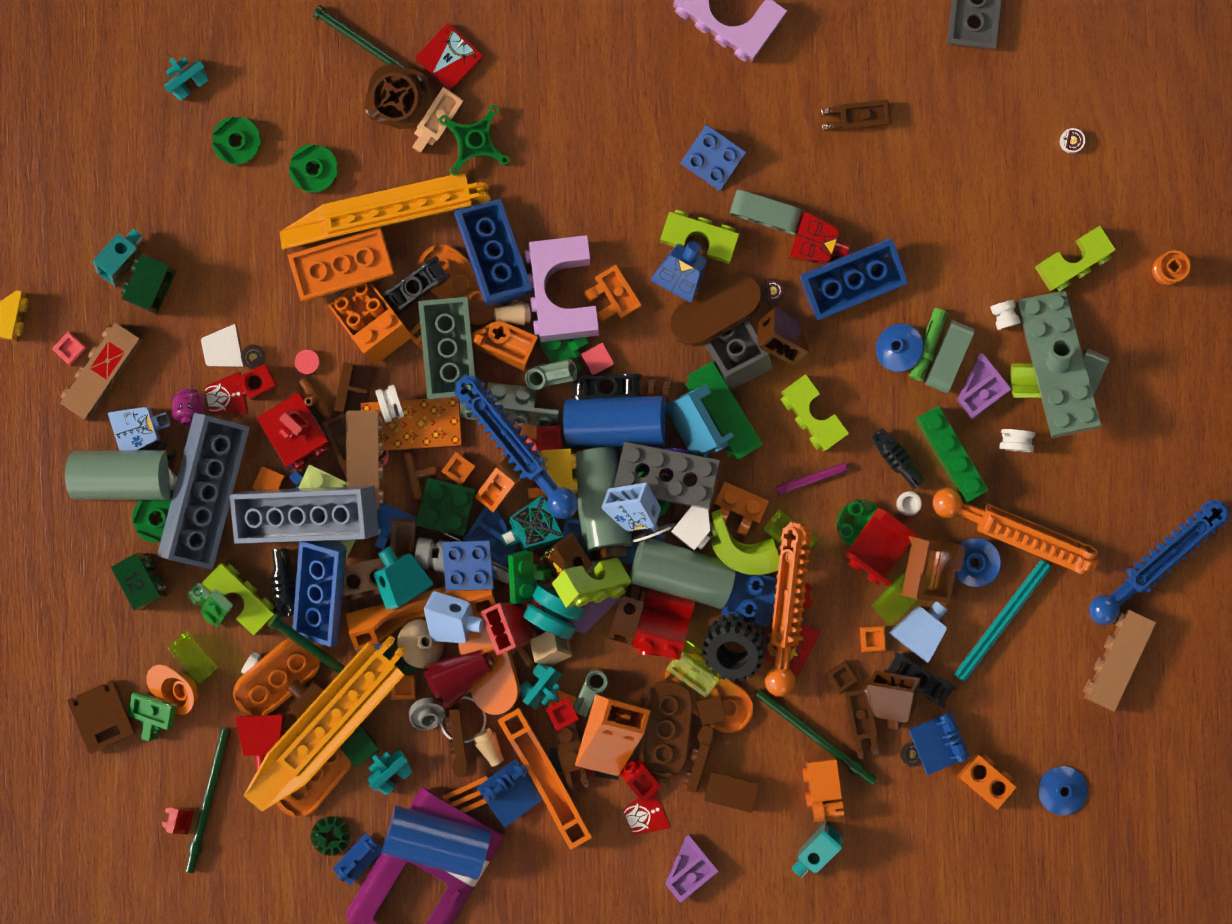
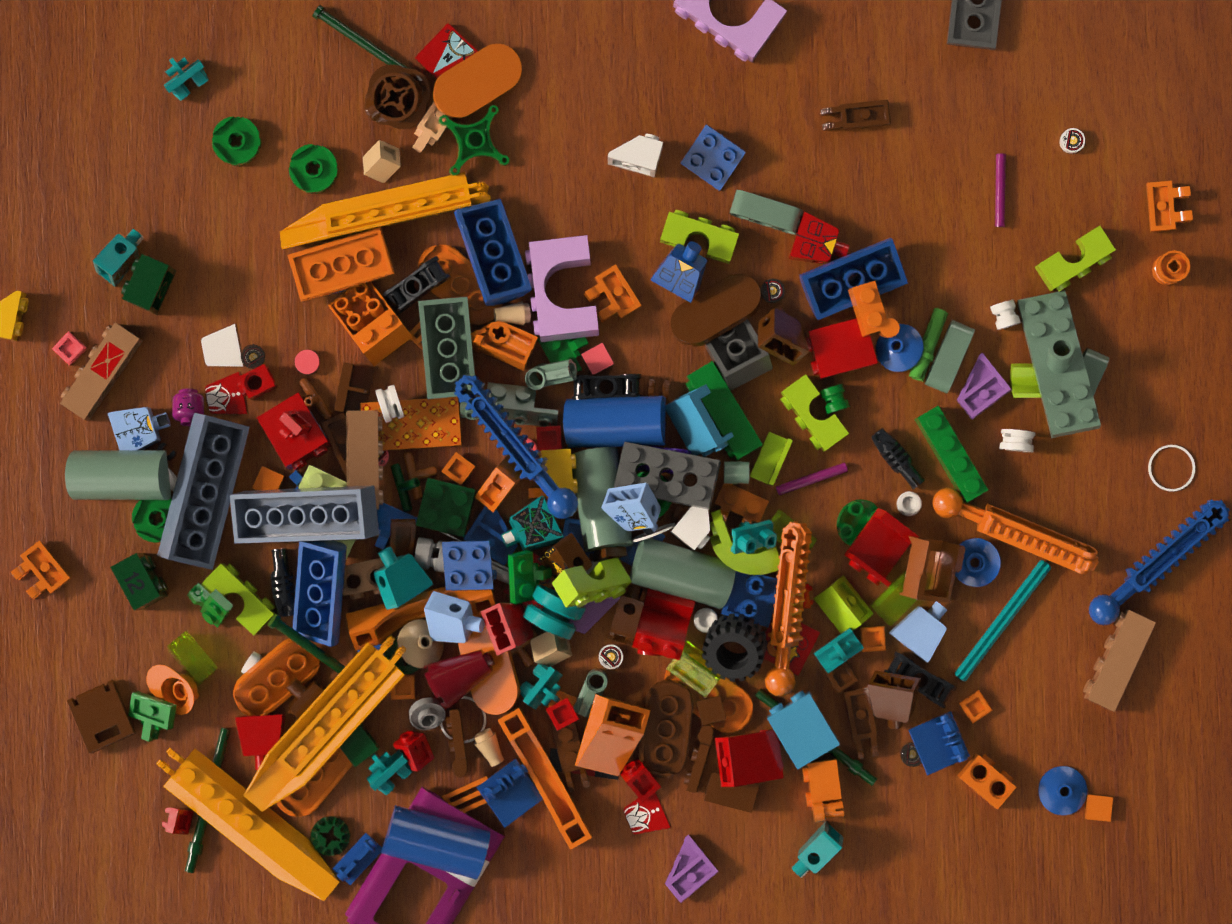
none -> orange plate [11,540,71,599]
none -> light orange hinge [156,748,340,901]
none -> tan panel [363,140,401,183]
none -> dark green piece [390,463,420,512]
none -> red bracket [393,731,435,772]
none -> orange tile [433,44,522,118]
none -> tile [599,644,623,669]
none -> white slope [608,134,663,177]
none -> white tile [694,608,718,632]
none -> red panel [715,729,784,787]
none -> sand green piece [724,461,749,485]
none -> teal hips [731,520,777,554]
none -> lime panel [749,432,793,486]
none -> dark azure panel [767,690,840,770]
none -> red panel [805,318,878,380]
none -> lime panel [813,575,874,633]
none -> teal hips [814,628,864,673]
none -> green wheel [820,384,850,414]
none -> orange hinge [848,281,900,338]
none -> orange tile [958,690,993,724]
none -> magenta piece [995,153,1006,227]
none -> orange tile [1085,794,1113,822]
none -> orange plate [1146,181,1193,232]
none -> white piece [1148,445,1195,491]

